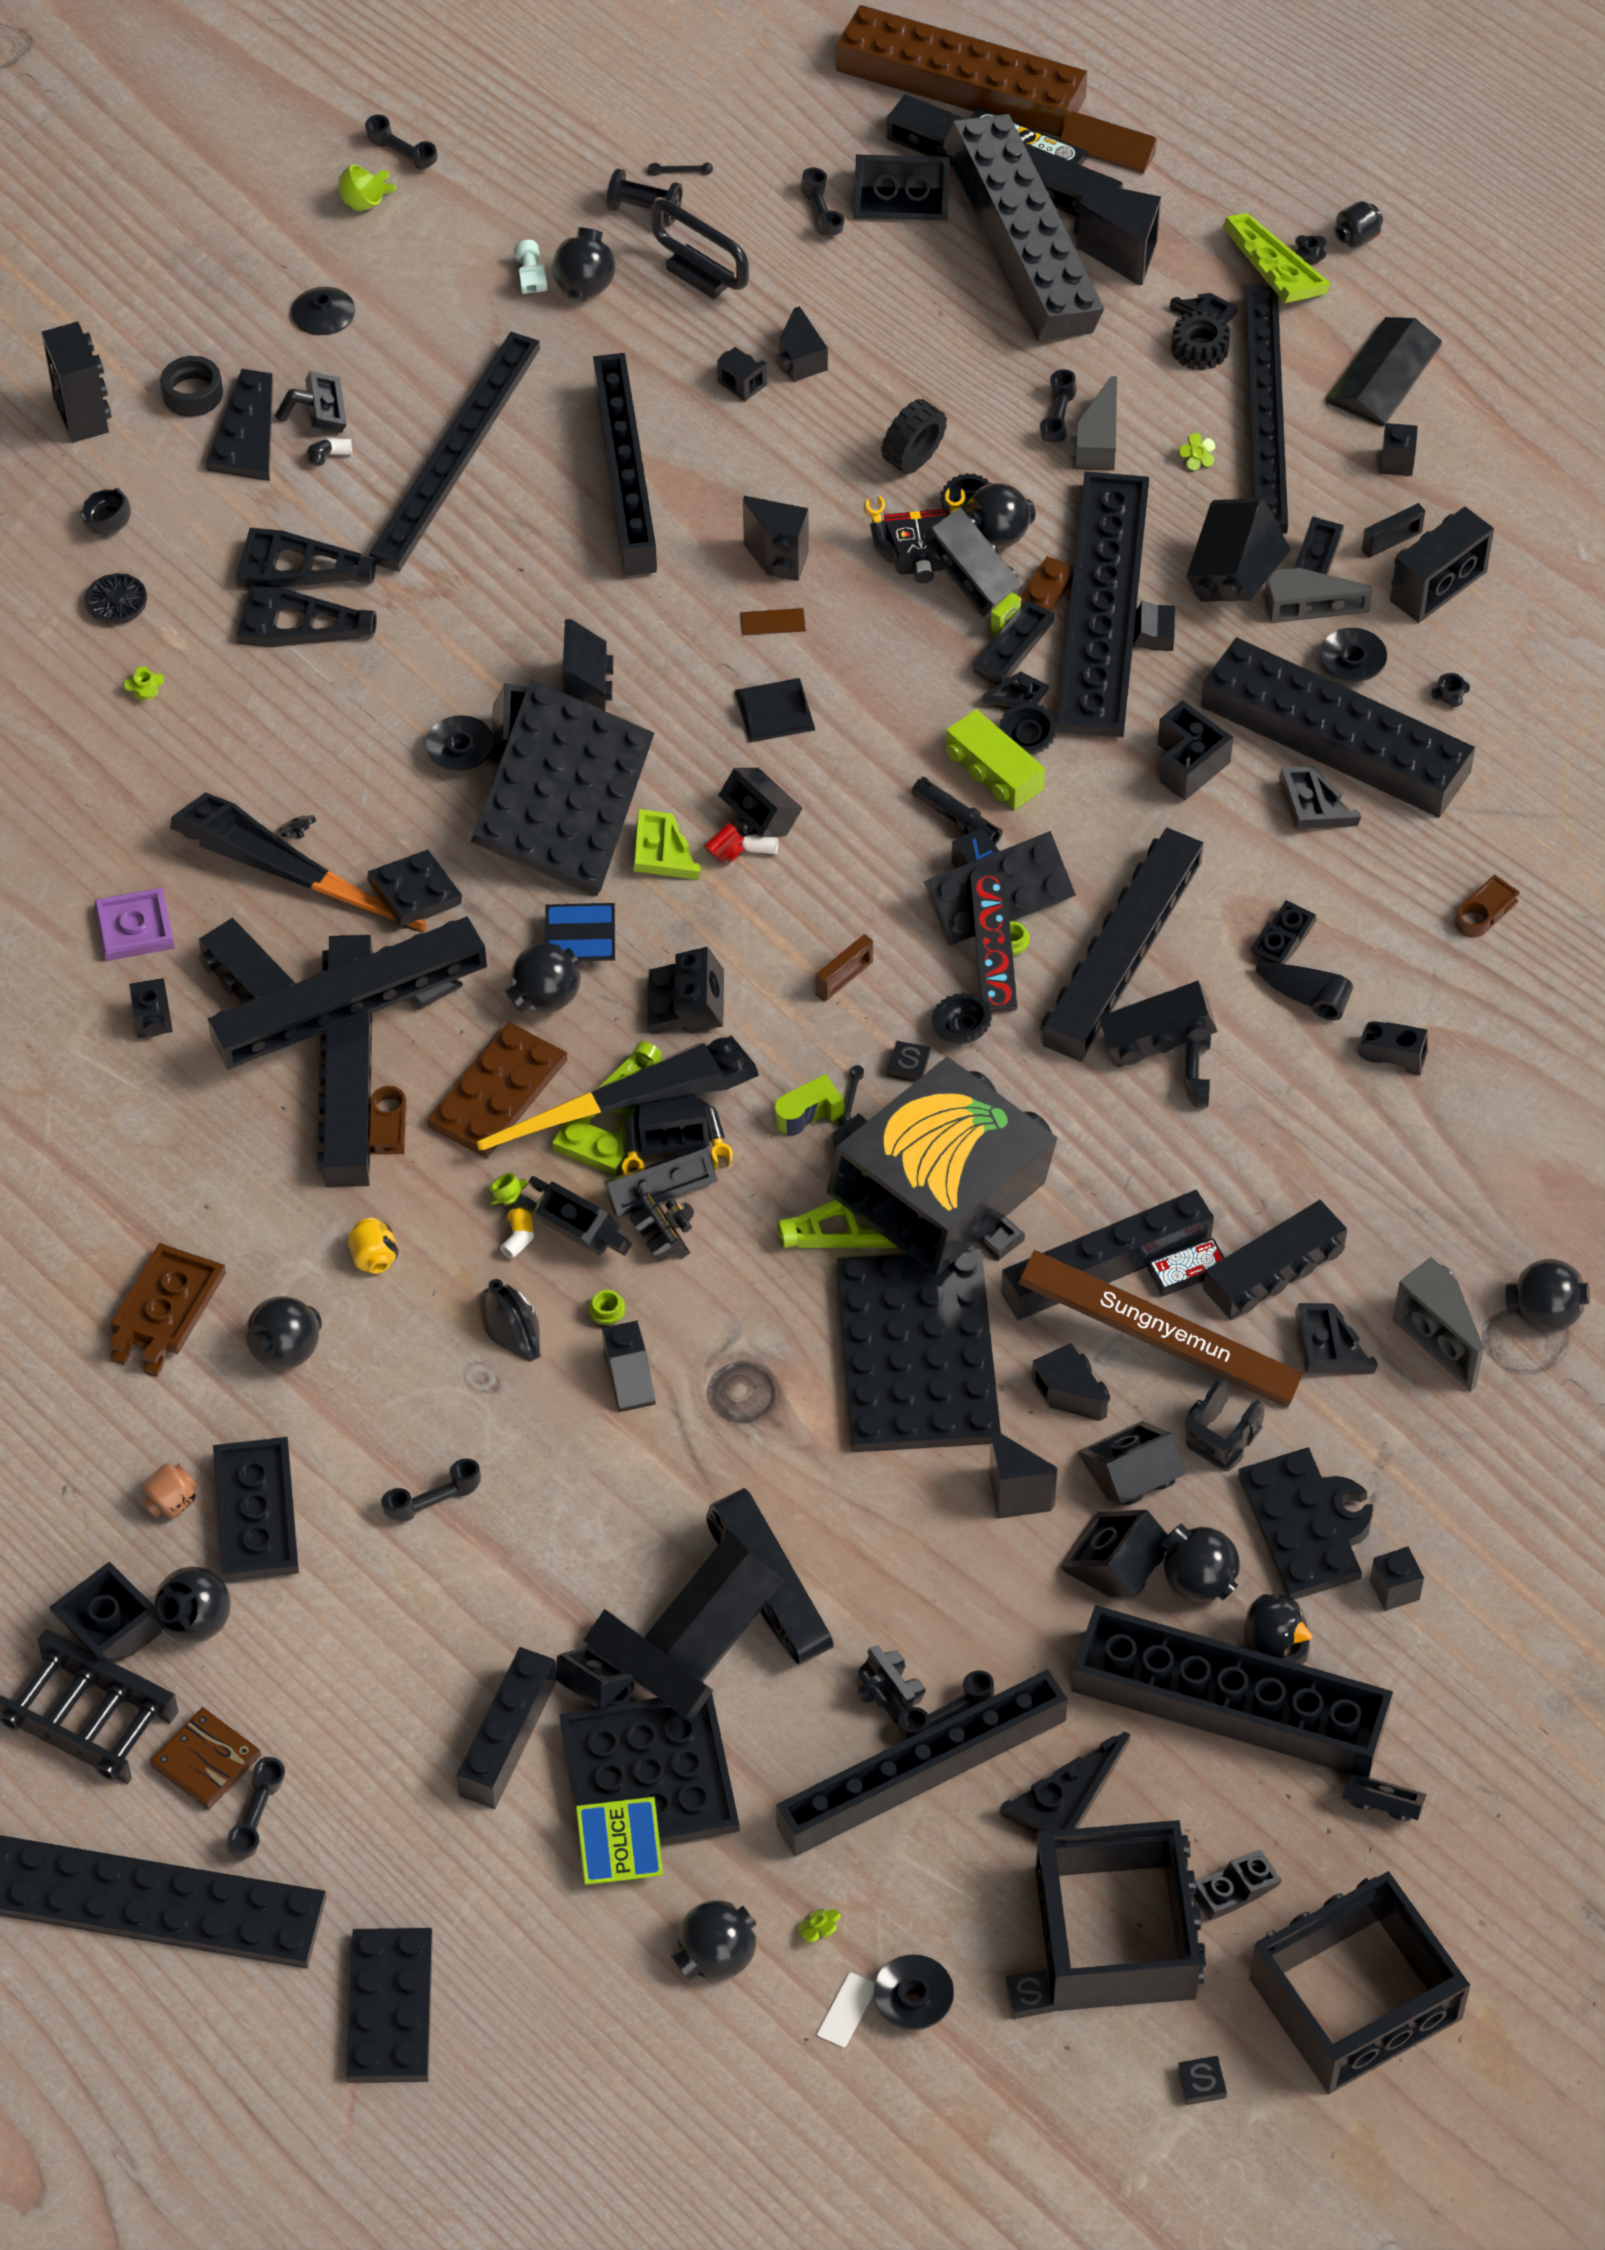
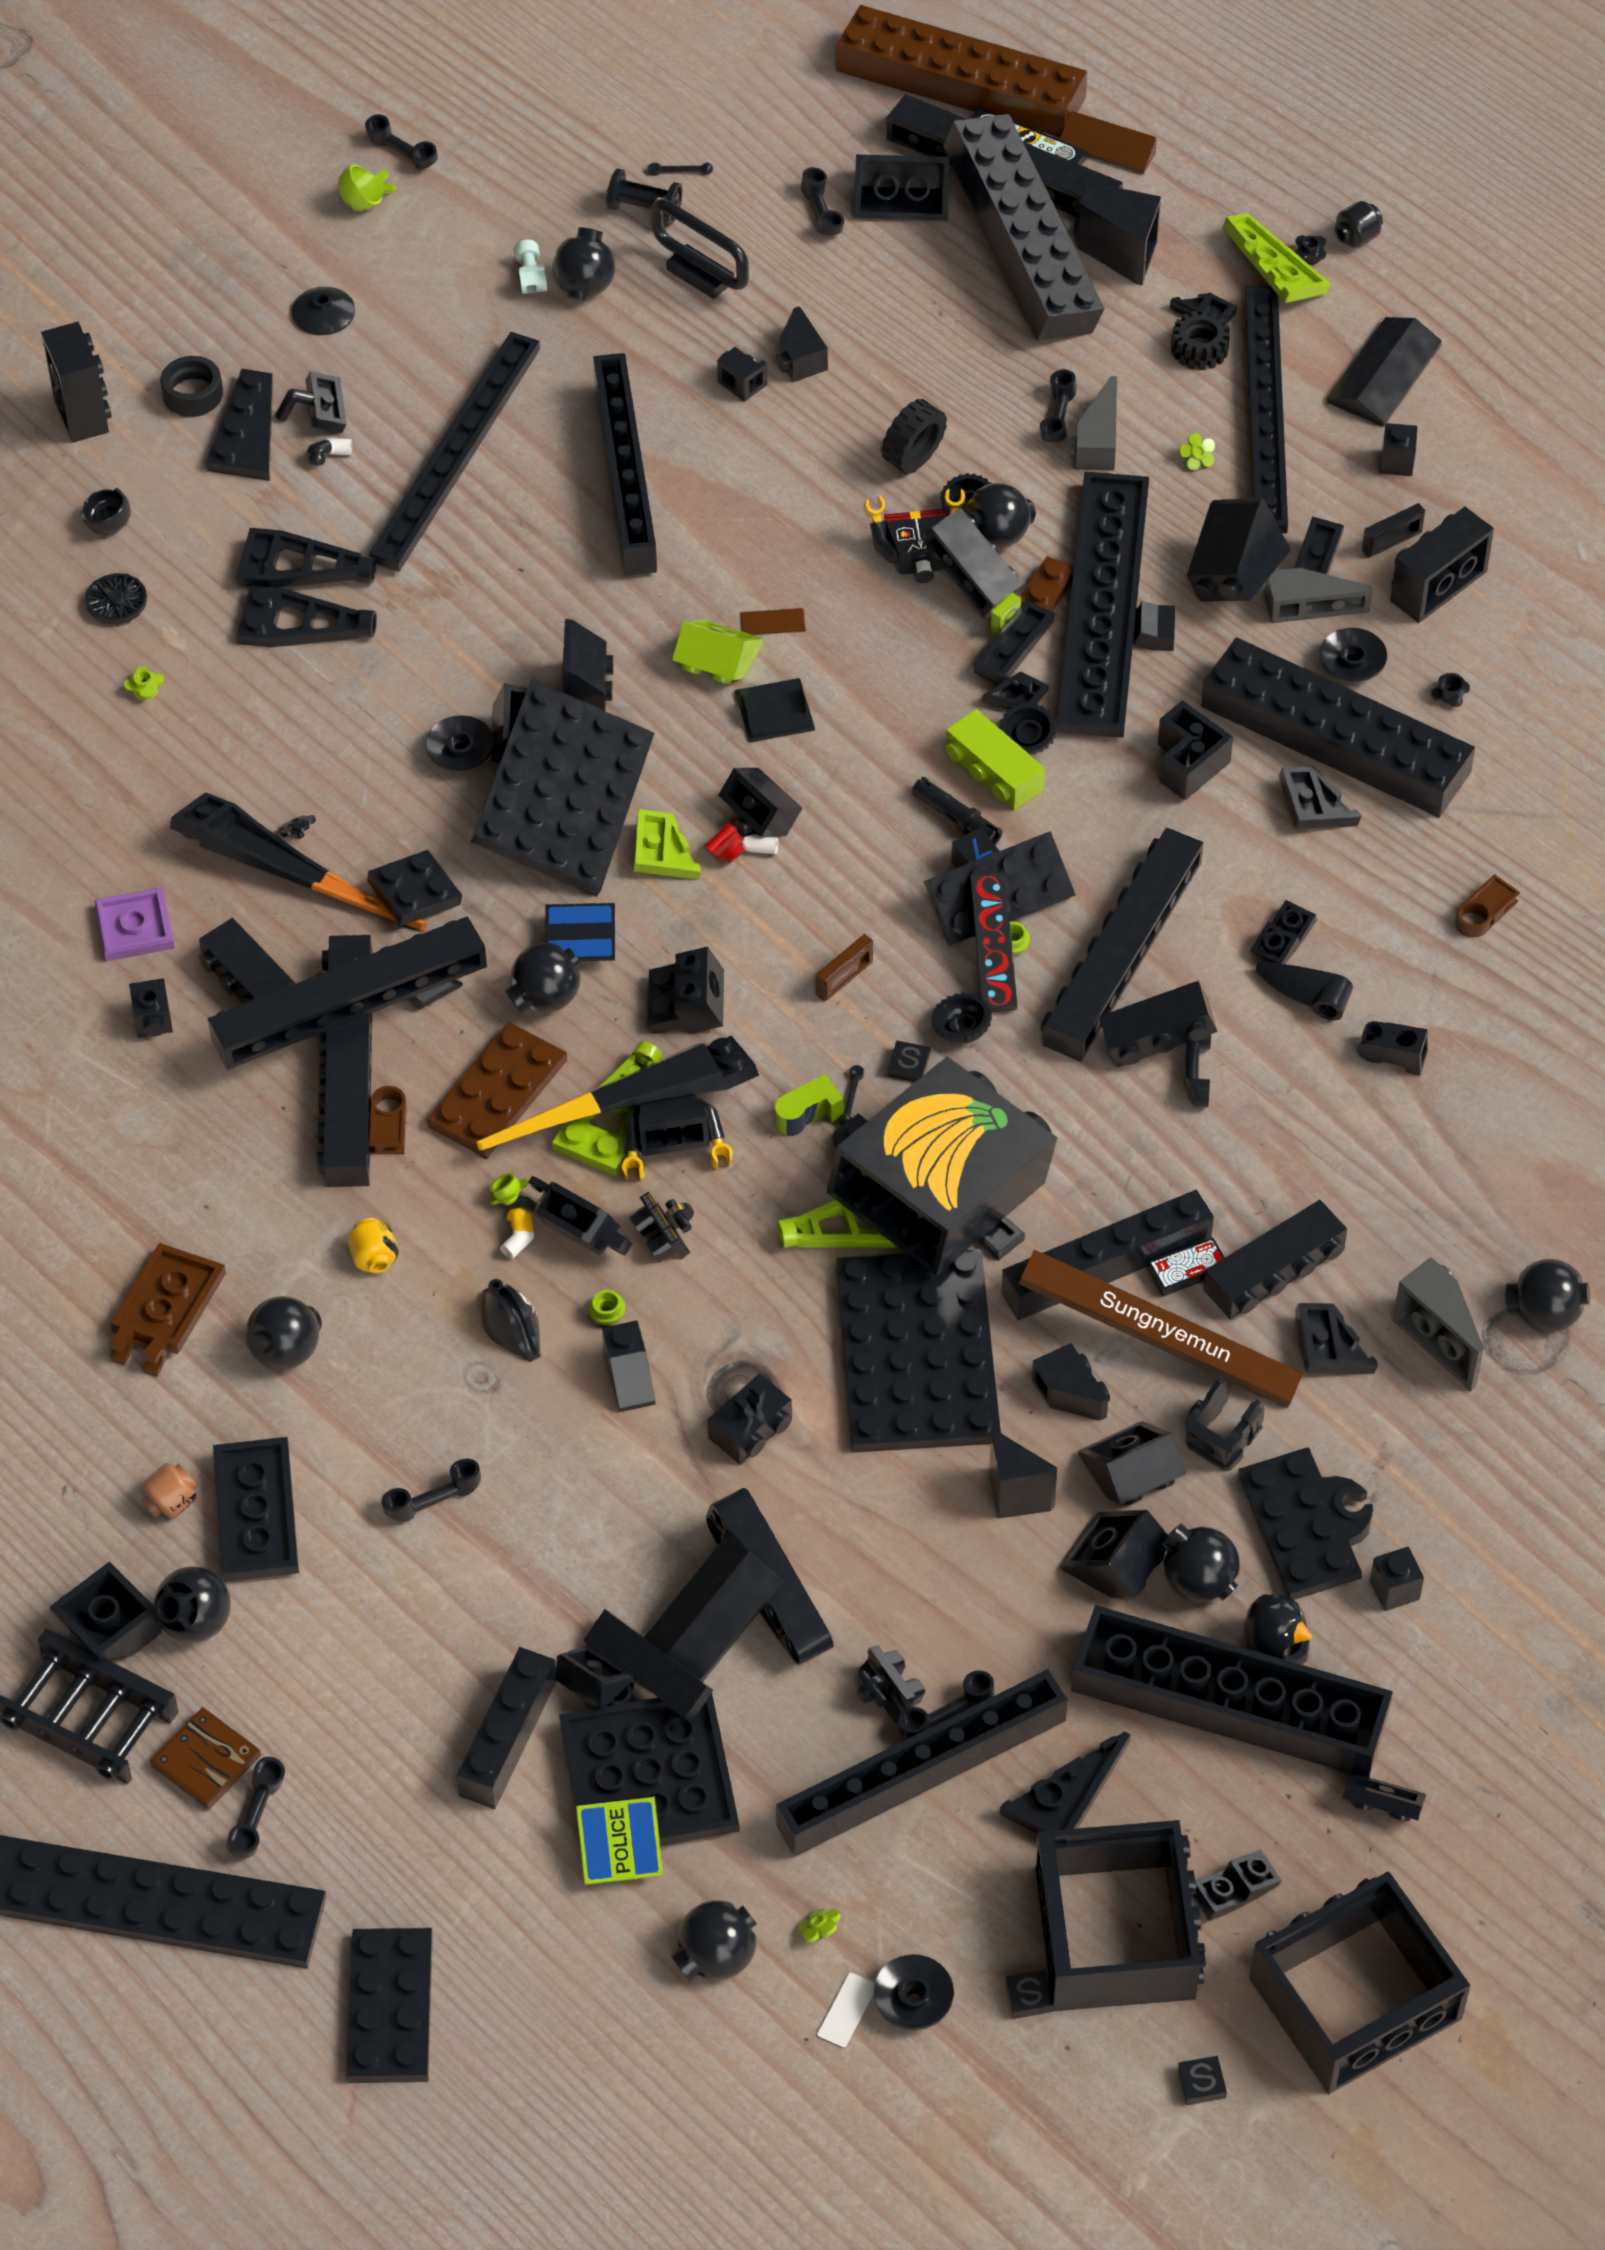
black plate [604,1146,717,1217] -> none
black slope [743,496,809,581] -> none
none -> lime slope [672,619,764,684]
none -> black brick [708,1373,792,1464]

